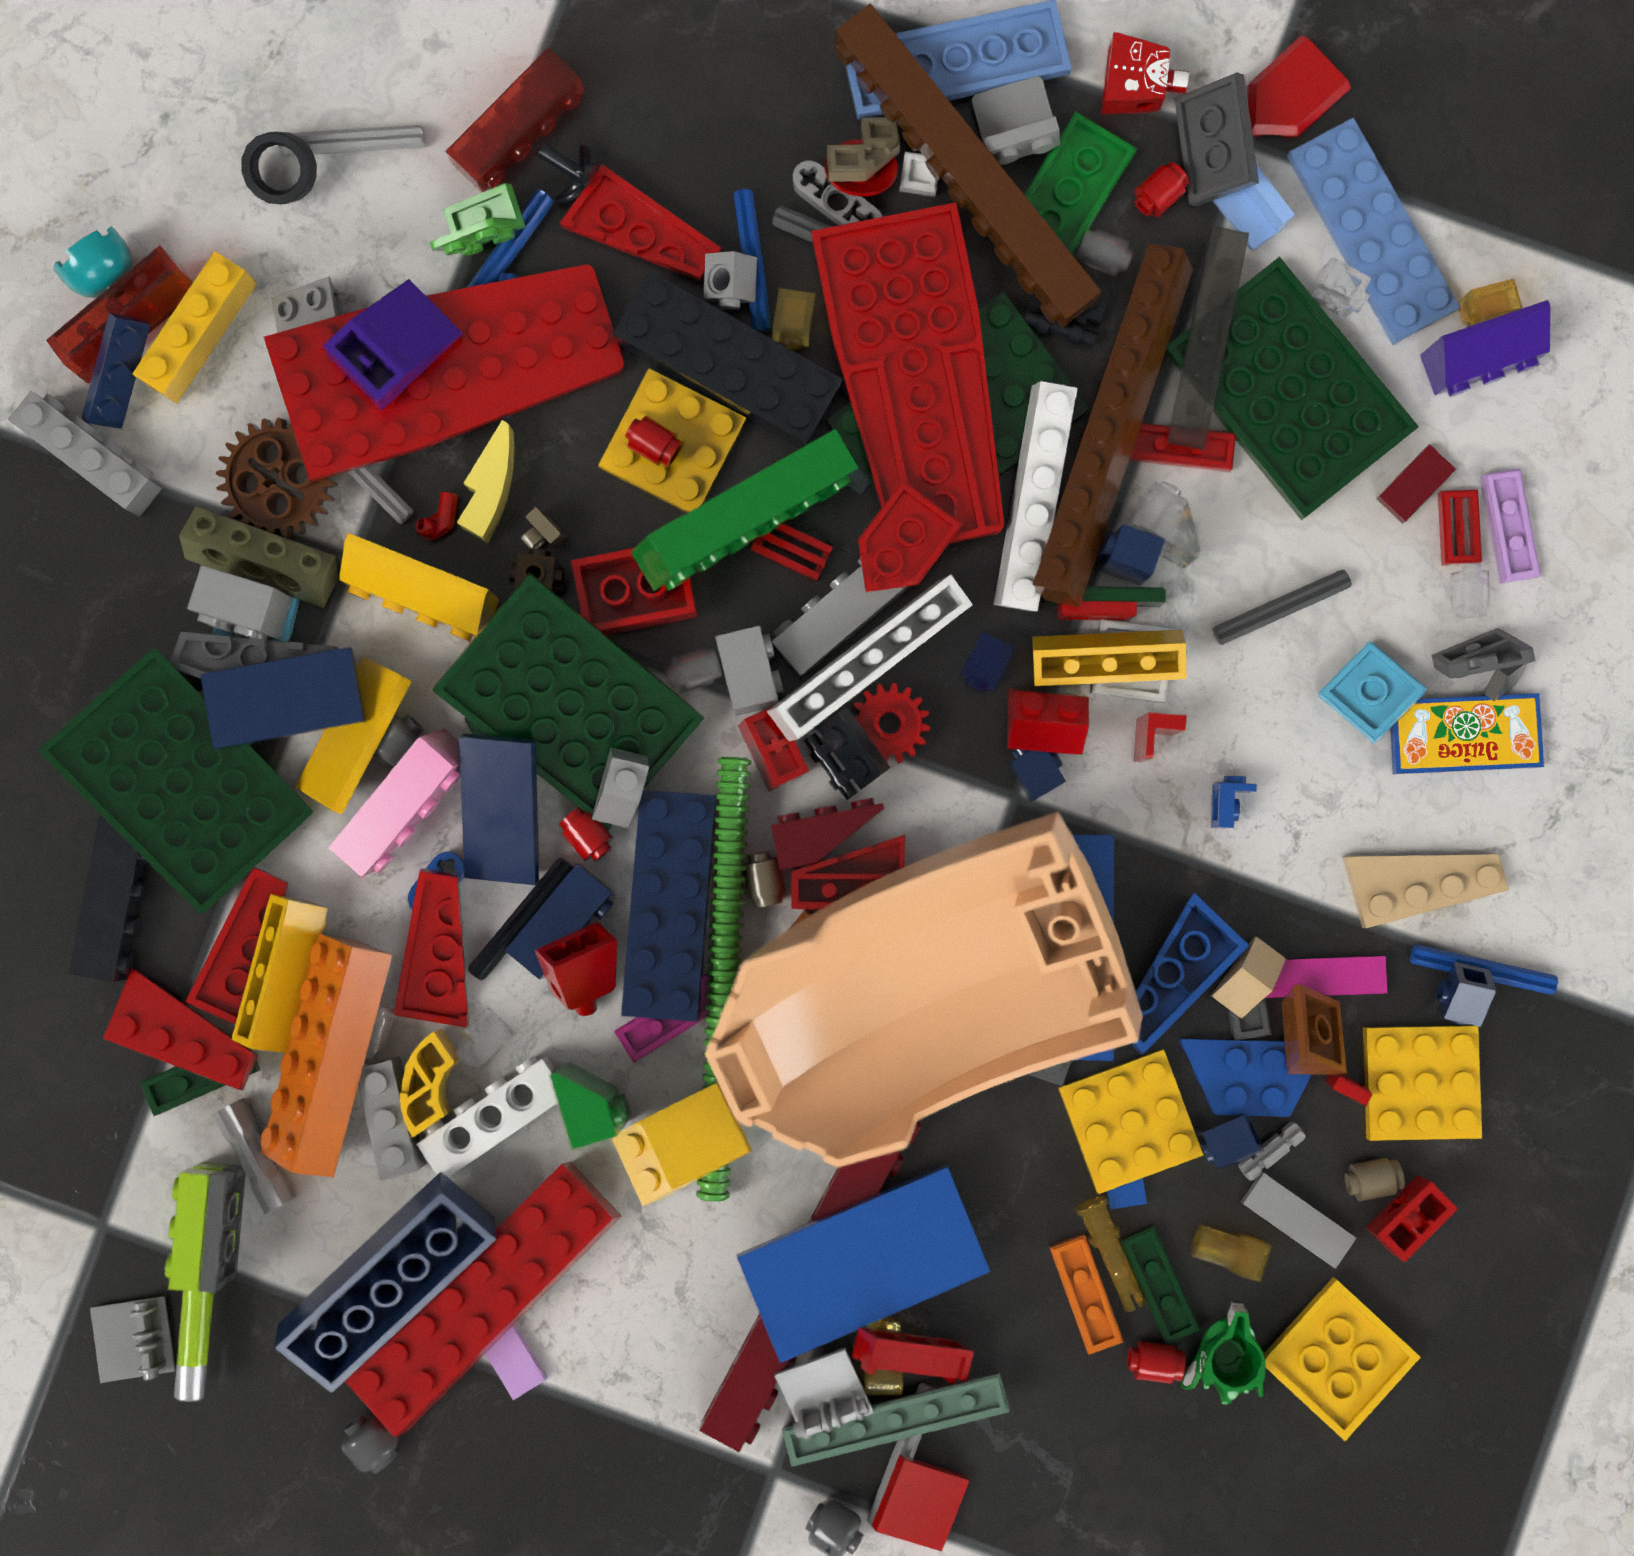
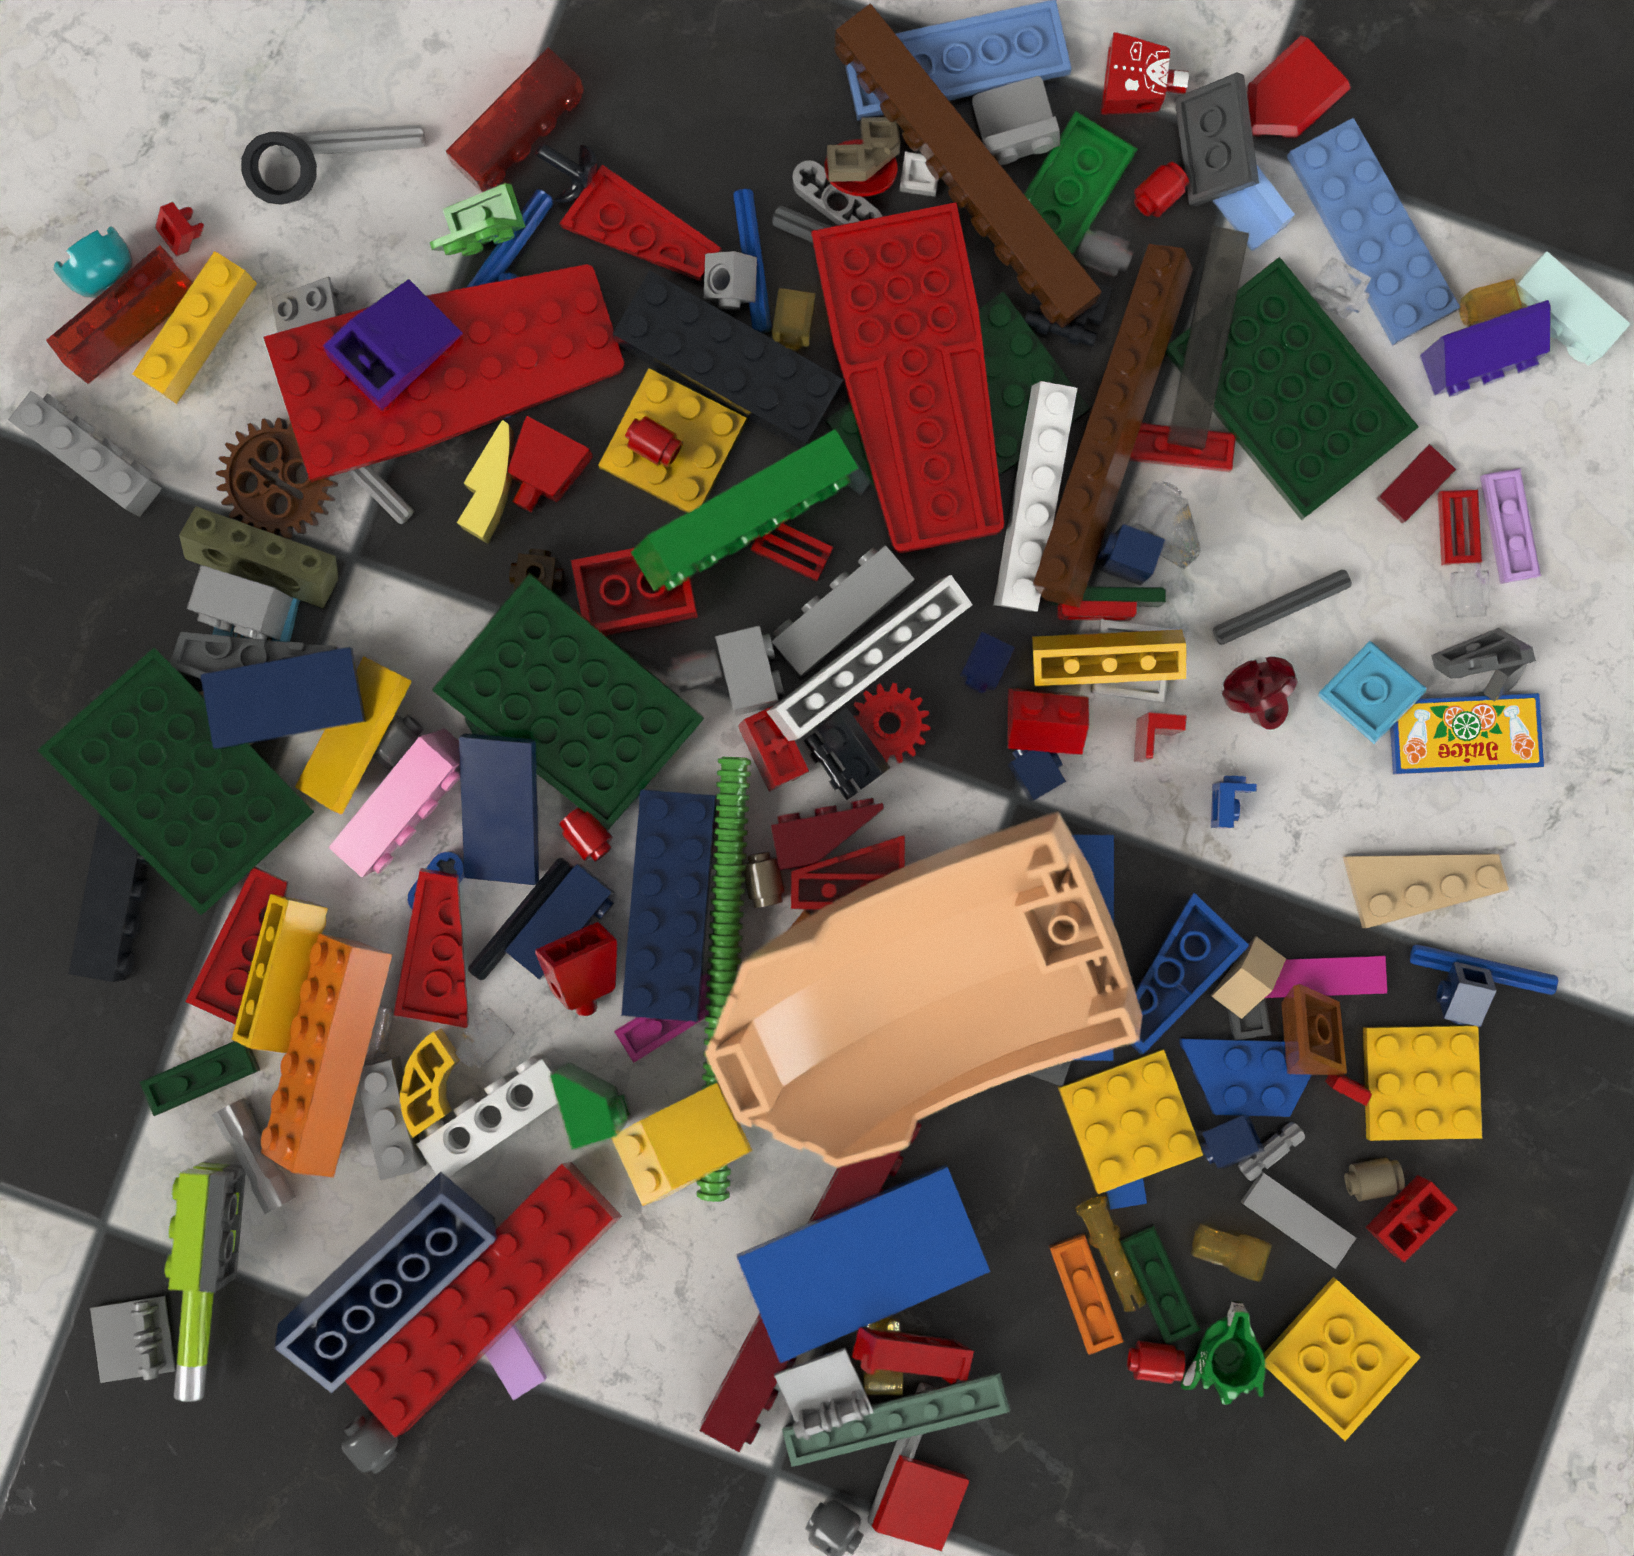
dark blue plate [81,313,150,429] -> none
red wing [103,968,258,1090] -> none
yellow slope [339,533,499,642] -> none
red arm [415,492,459,540] -> none
dark tan tile [521,507,568,549] -> none
light grey slope [592,747,649,828] -> none
red tile [858,480,963,593] -> none
none -> red tile [155,202,204,257]
none -> red torso [508,416,593,513]
none -> dark red tile [1222,656,1298,730]
none -> light aqua brick [1506,251,1631,366]

